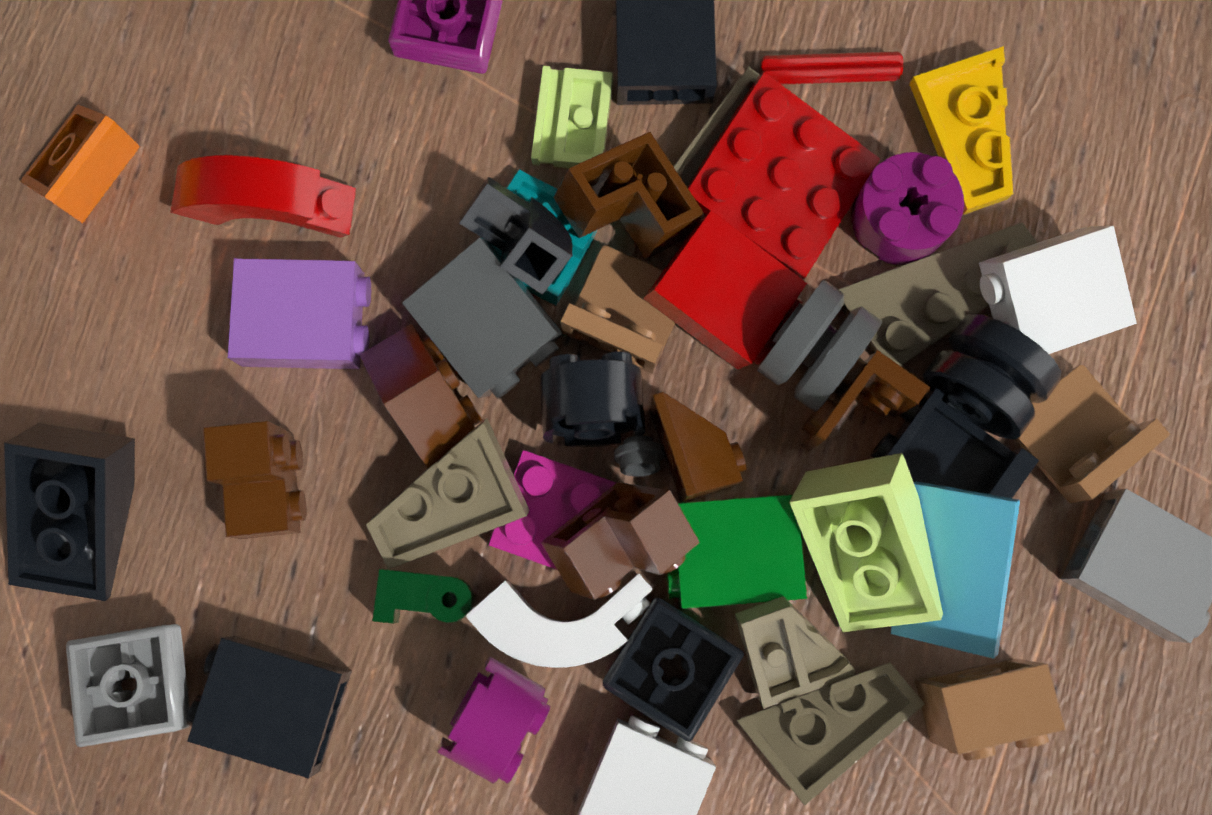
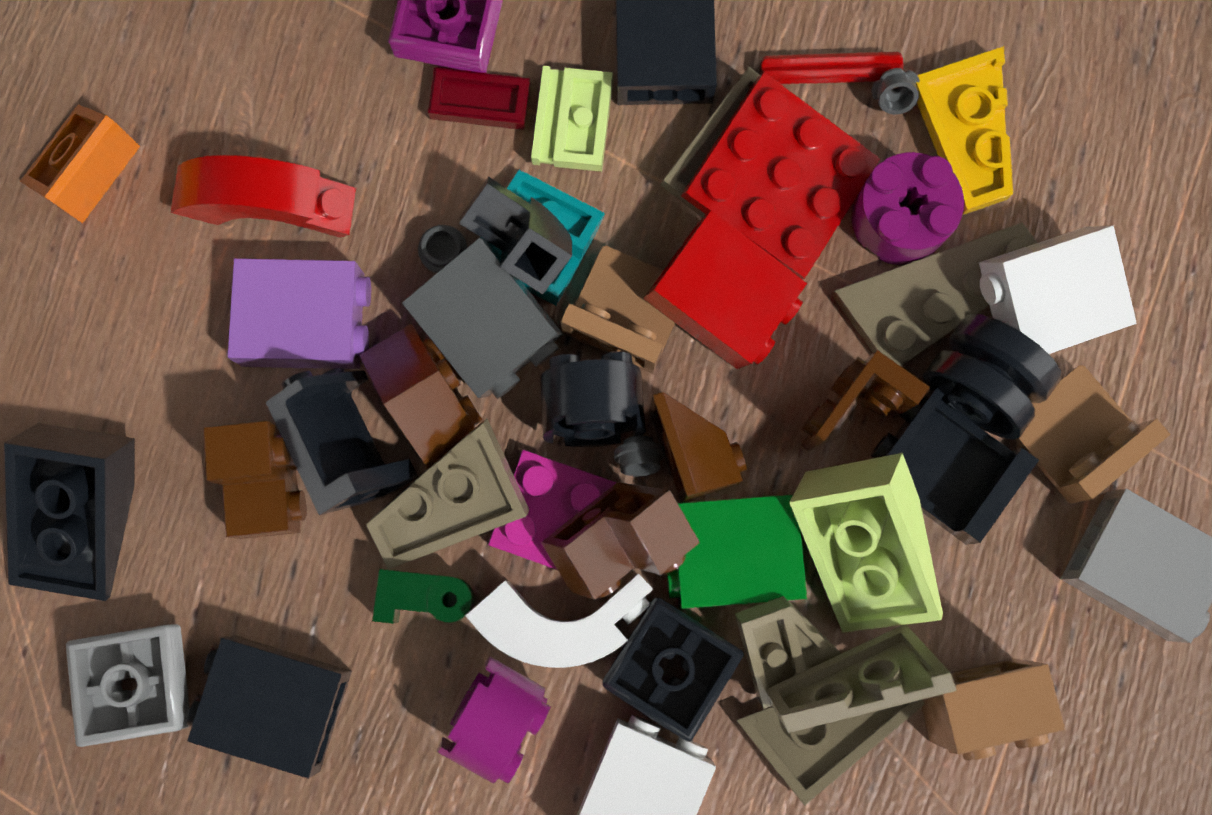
reddish brown brick [553,132,704,259] -> none
dark grey wheel [757,279,882,412] -> none
medium azure tile [891,482,1020,659] -> none
none -> black panel [266,367,418,515]
none -> dark grey plate [418,225,468,273]
none -> dark red tile [428,67,531,130]
none -> dark tan wing [765,625,957,733]
none -> dark grey plate [872,68,920,115]

